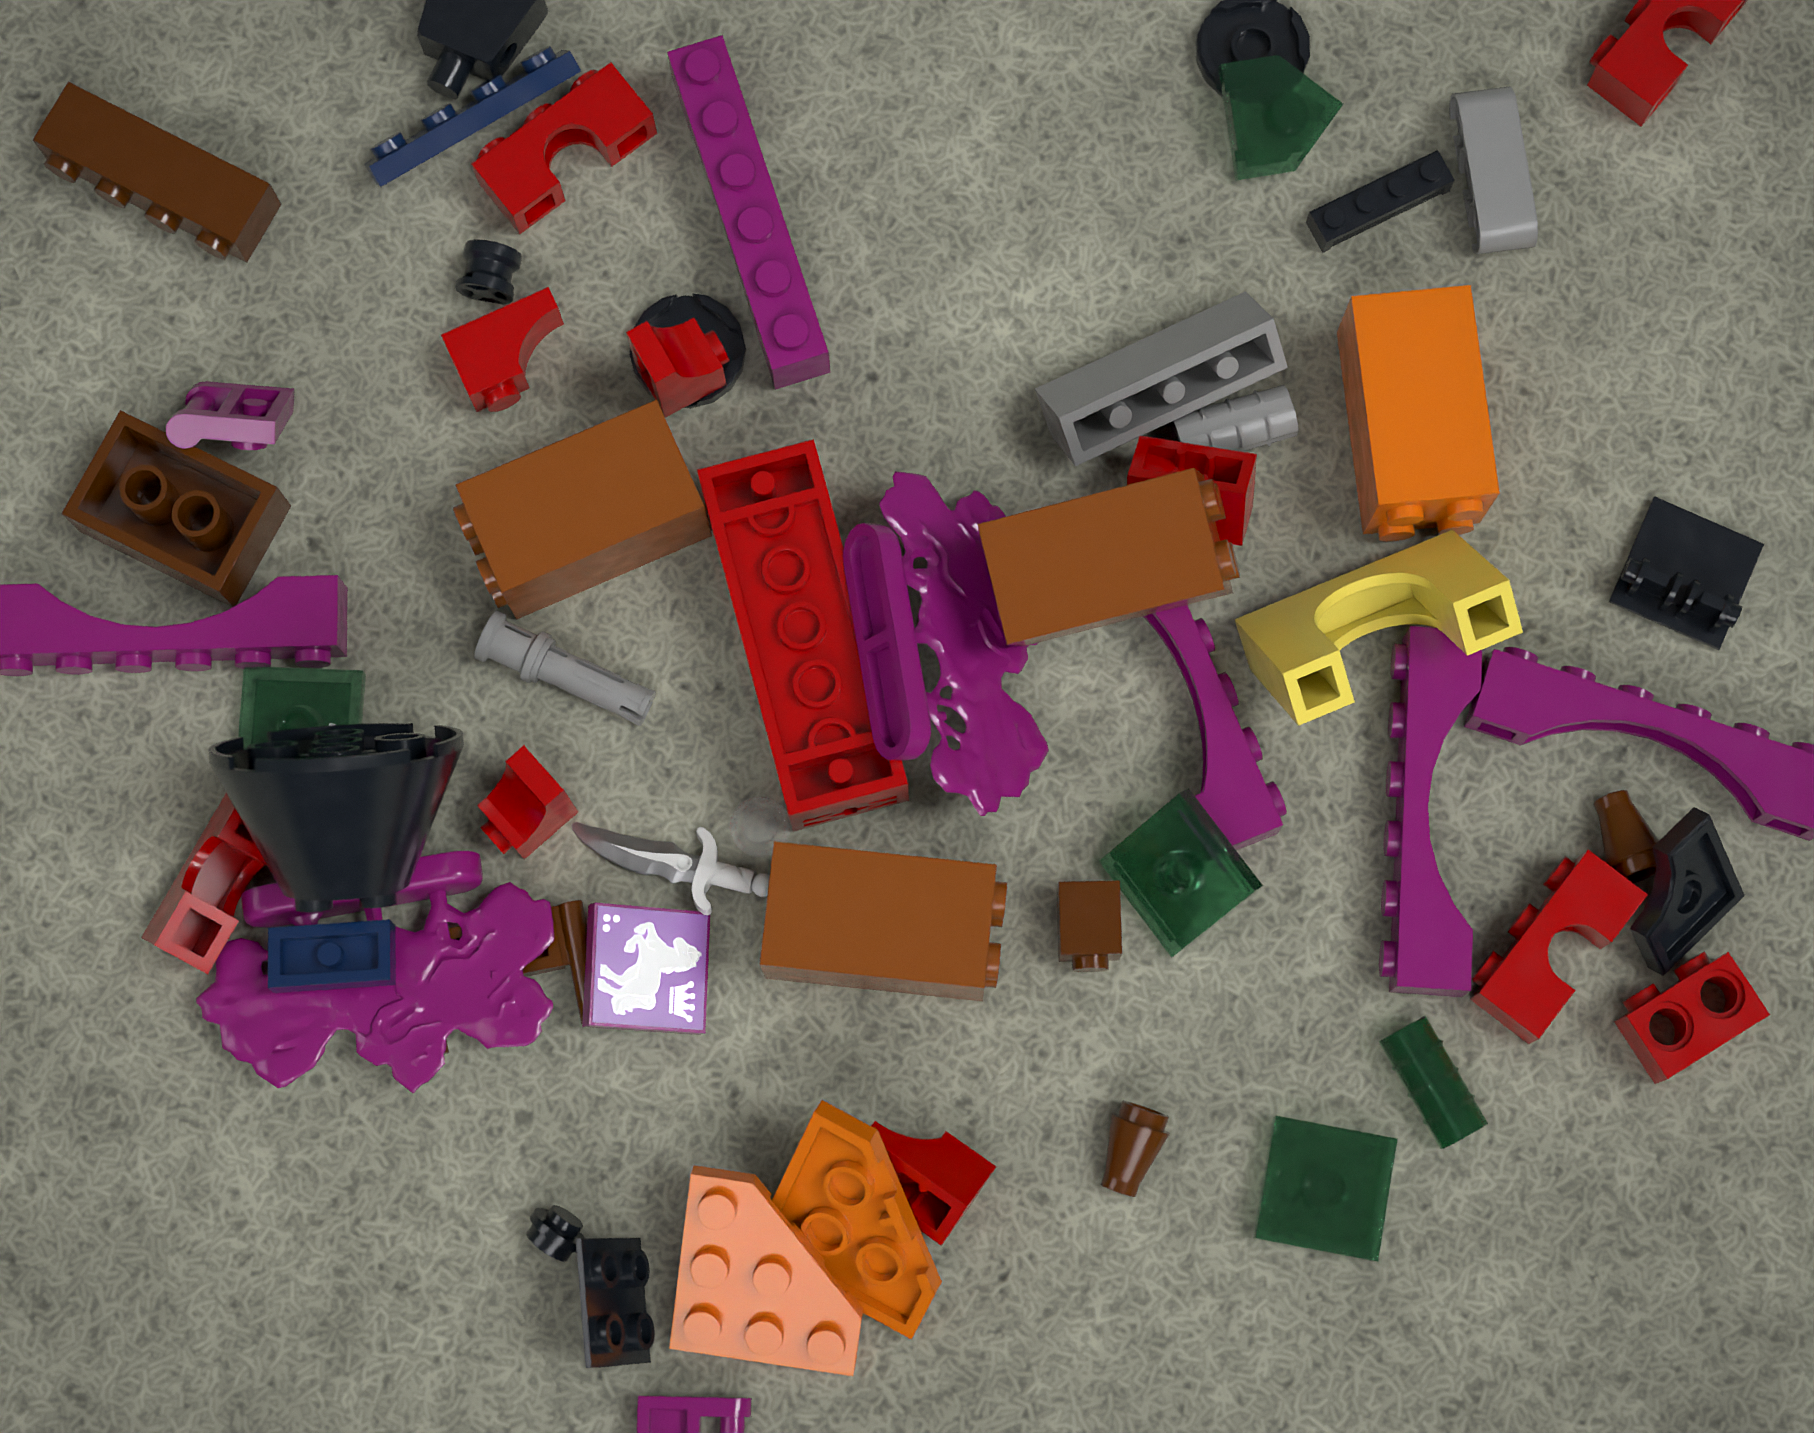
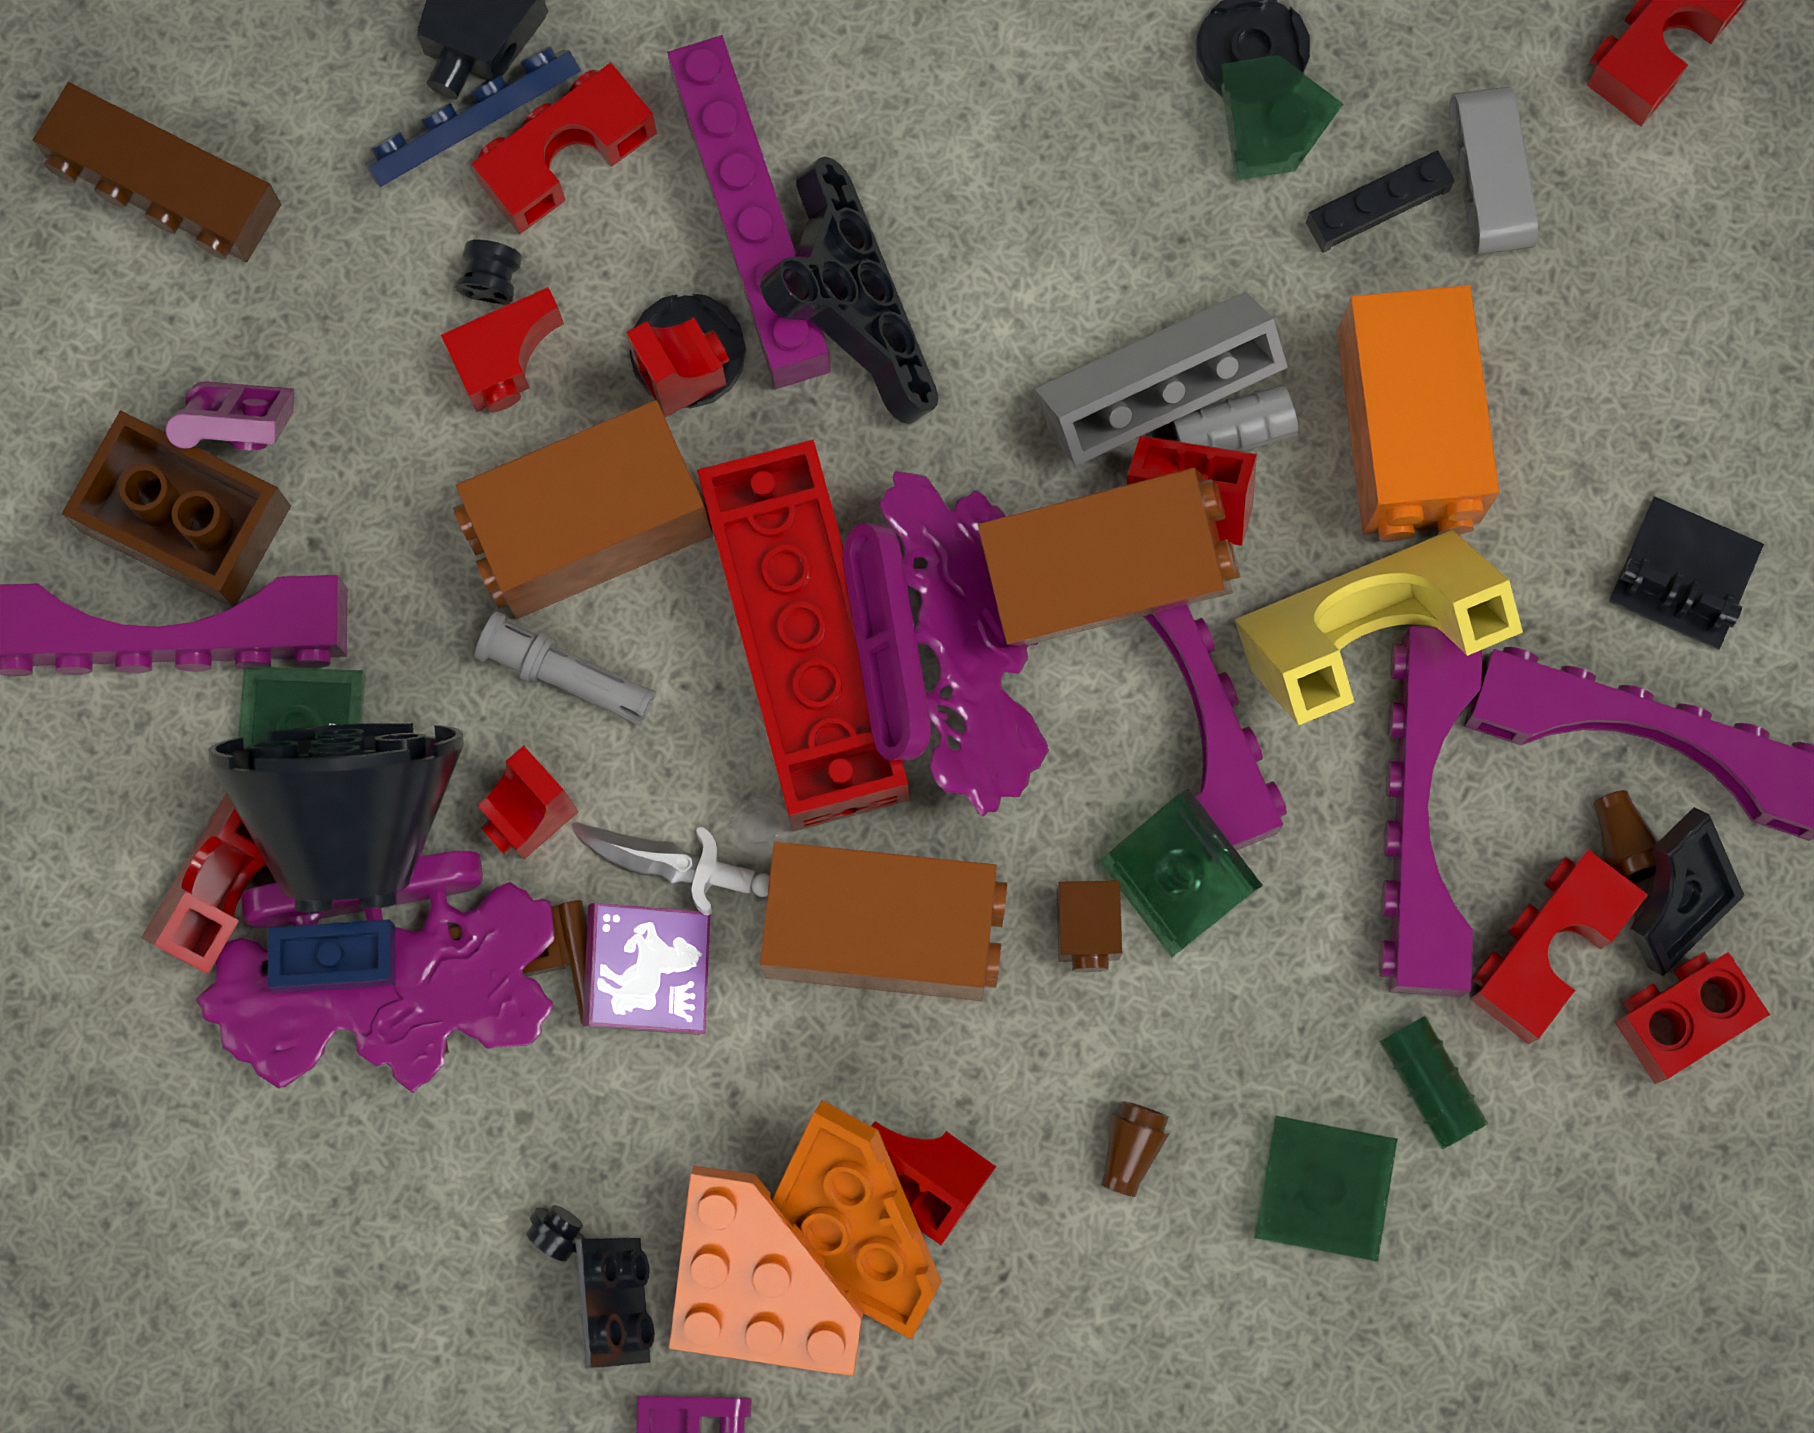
none -> black beam [760,156,938,424]

